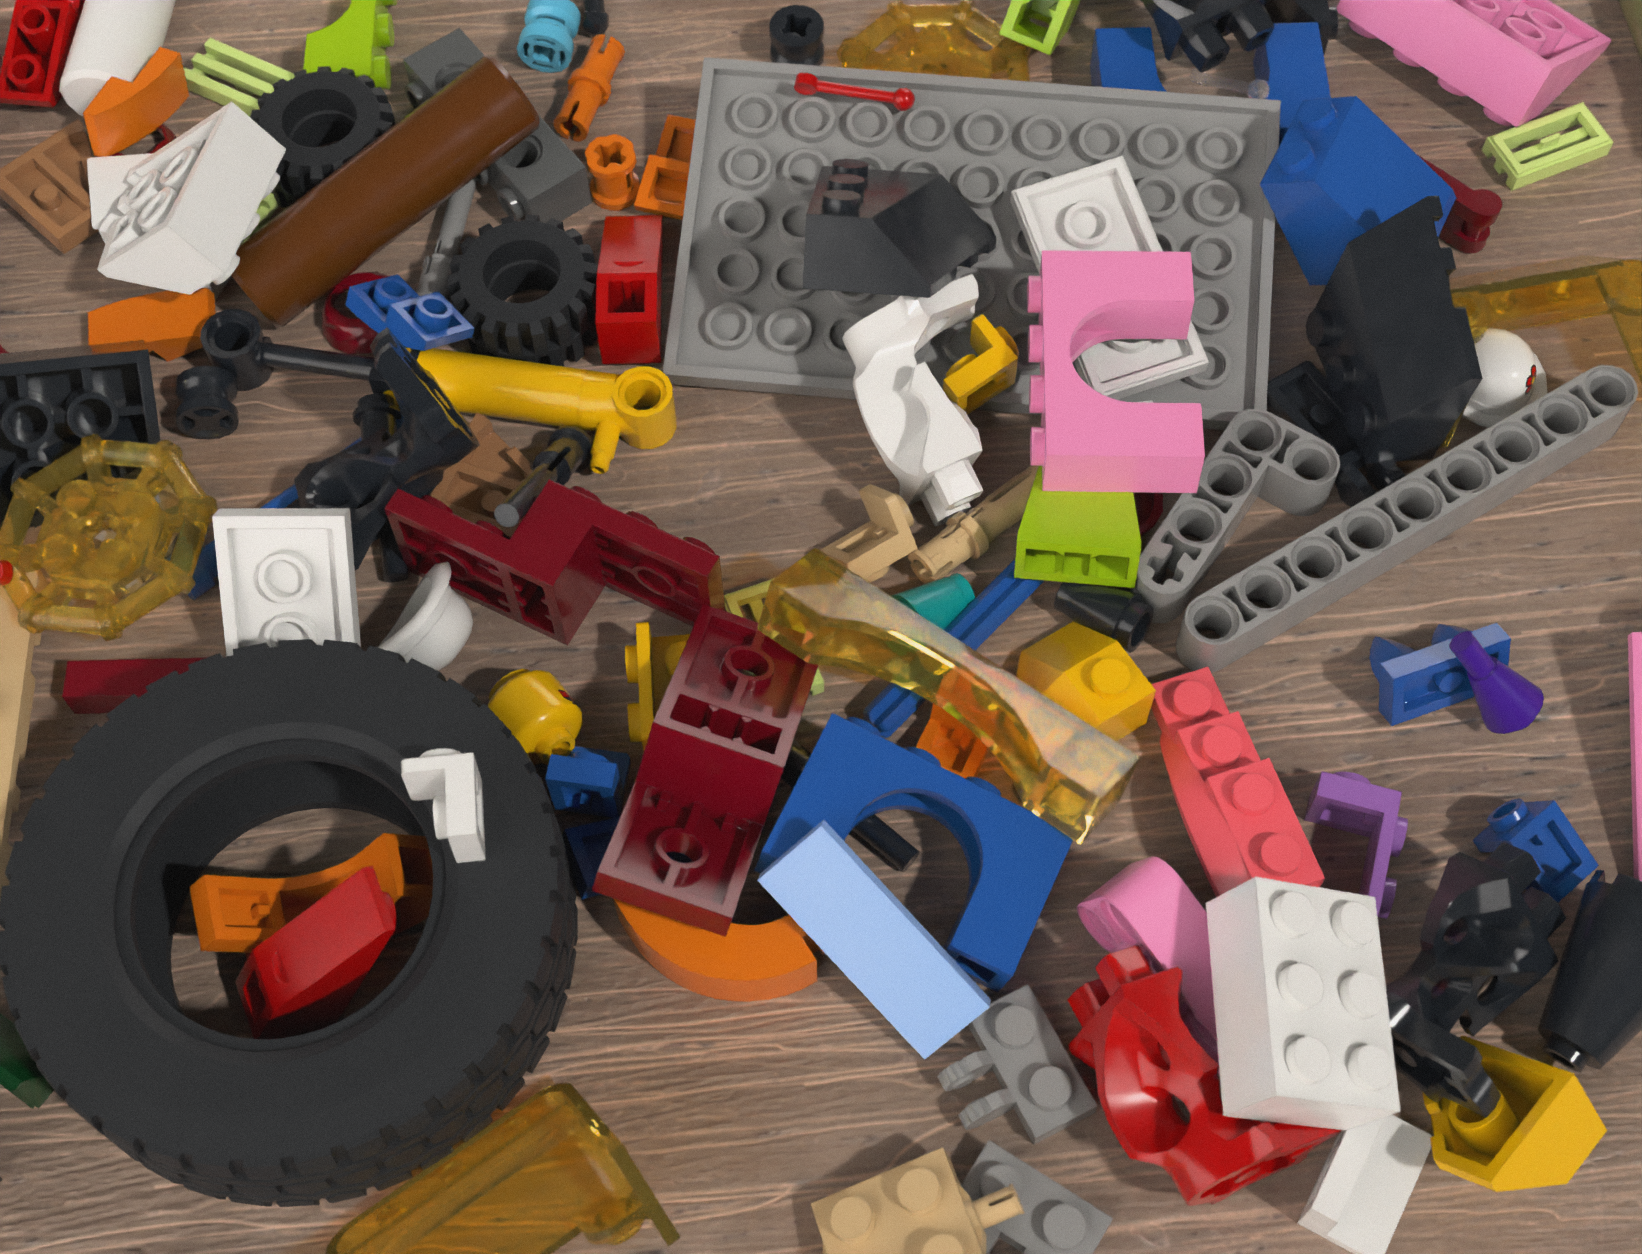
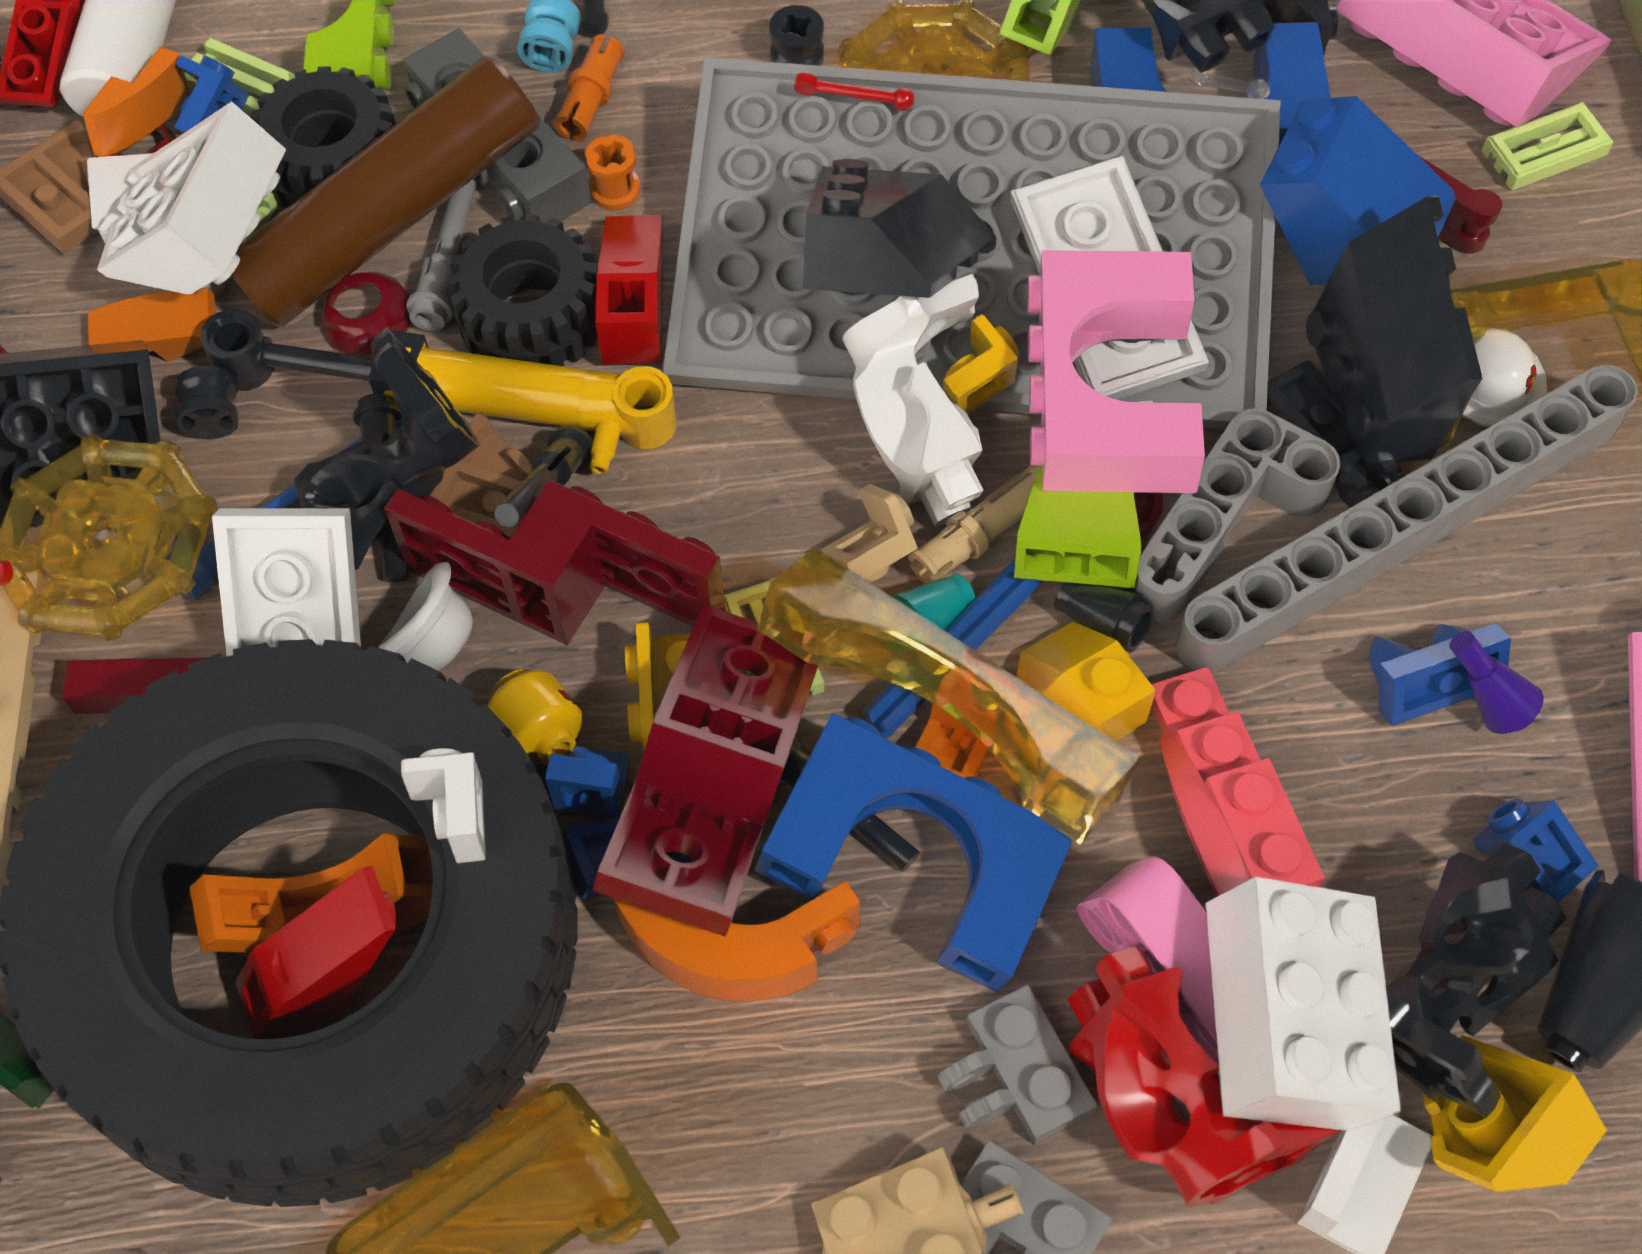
blue slope [345,274,475,351] -> none
orange slope [634,114,696,220] -> none
light blue piece [757,820,991,1060] -> none
medium lavender bracket [1304,771,1408,919] -> none
none -> blue bracket [175,55,250,133]

